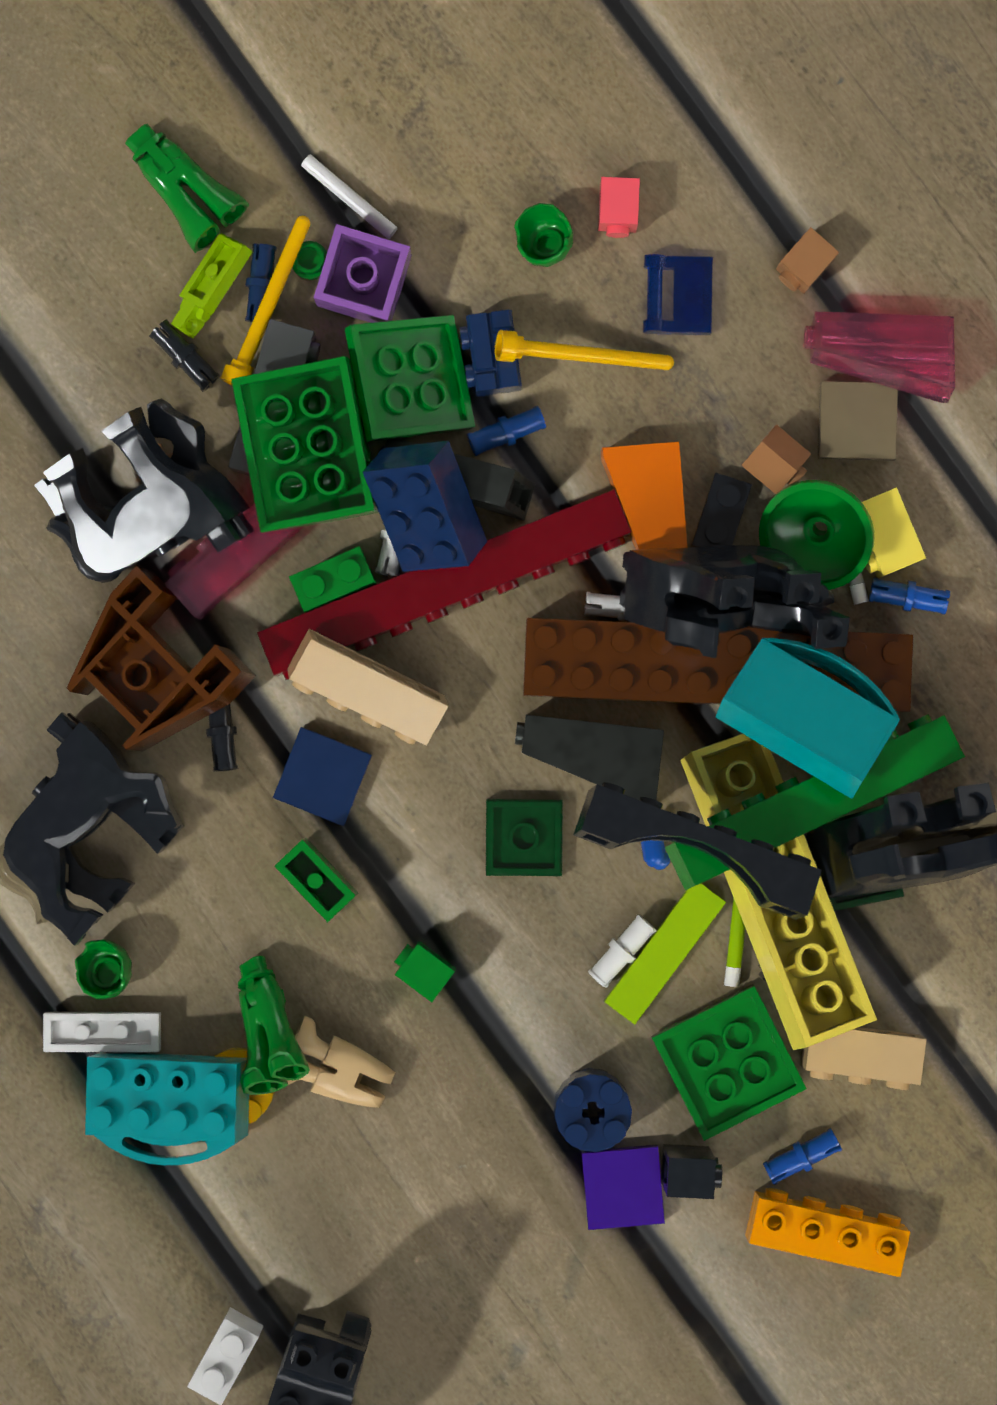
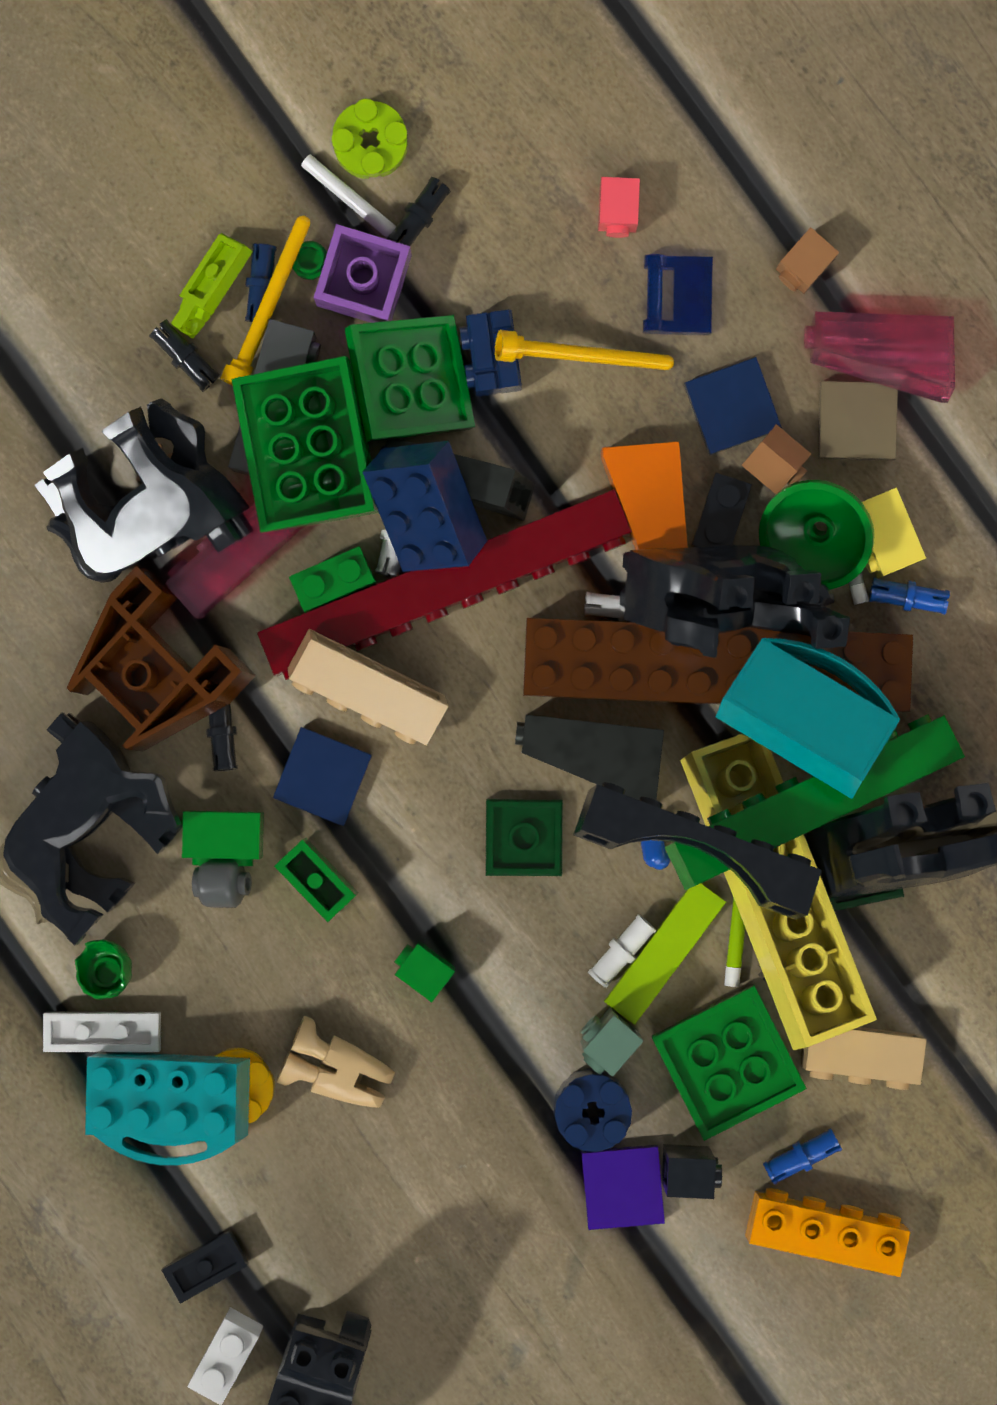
green piece [125,124,249,253] -> none
green piece [237,956,310,1095] -> none
blue pin [467,406,546,456] -> none
green hair [514,203,574,267] -> none
none -> black plate [161,1229,249,1304]
none -> green brick [182,810,264,866]
none -> dark grey head [192,859,252,908]
none -> lime plate [331,99,408,179]
none -> black pin [387,177,451,246]
none -> sand green brick [580,1007,643,1077]
none -> dark blue tile [684,357,782,456]

